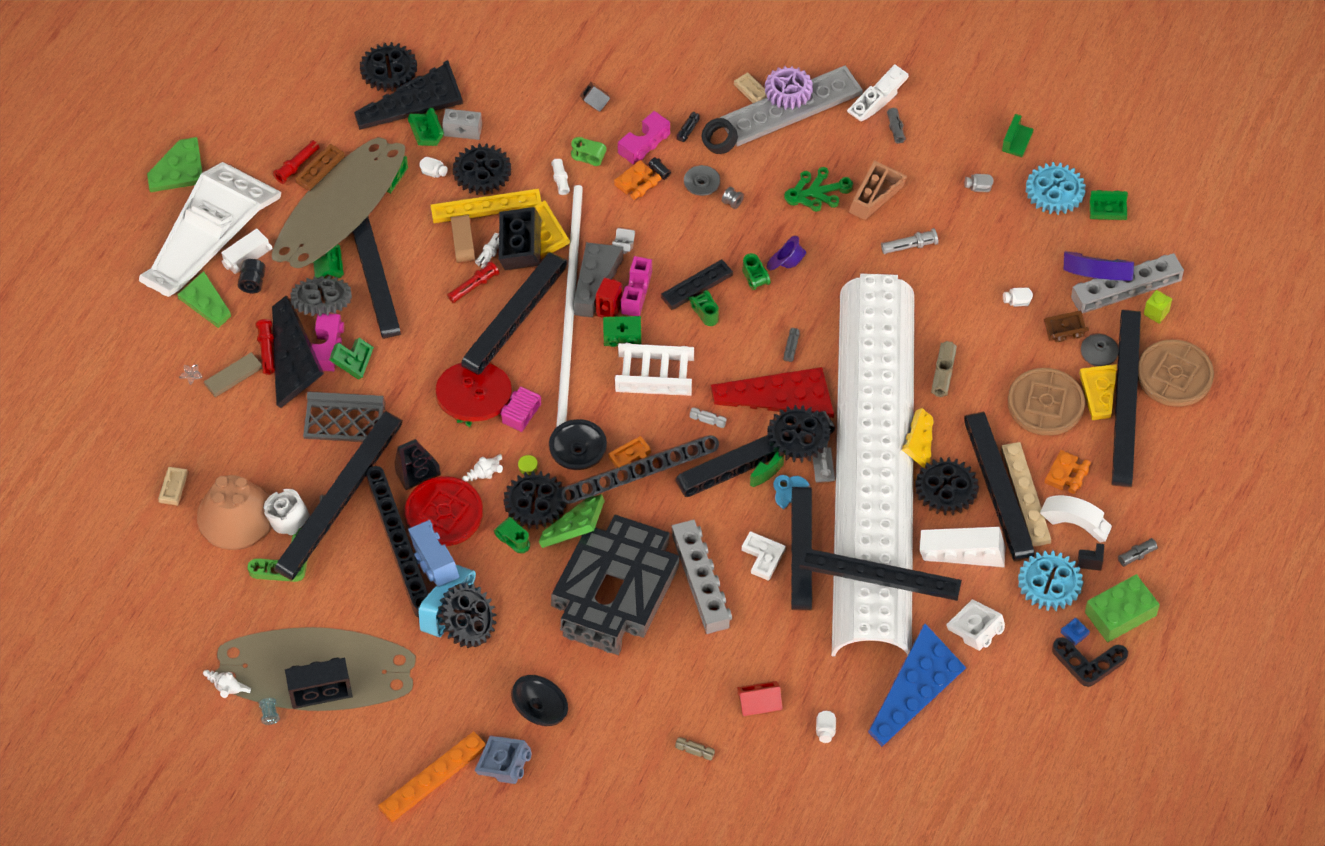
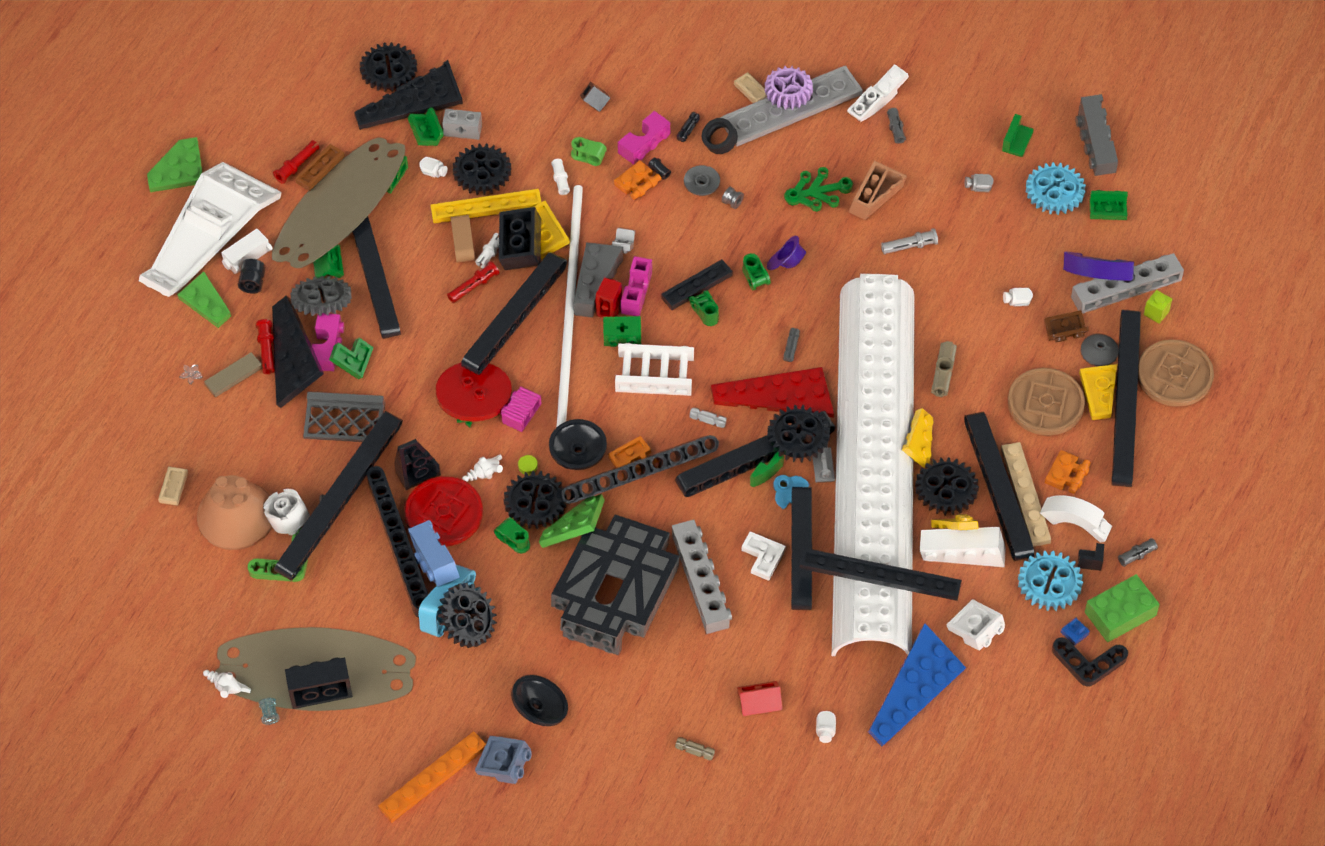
none -> yellow wing [931,514,978,530]
none -> dark grey wedge [1075,94,1118,176]

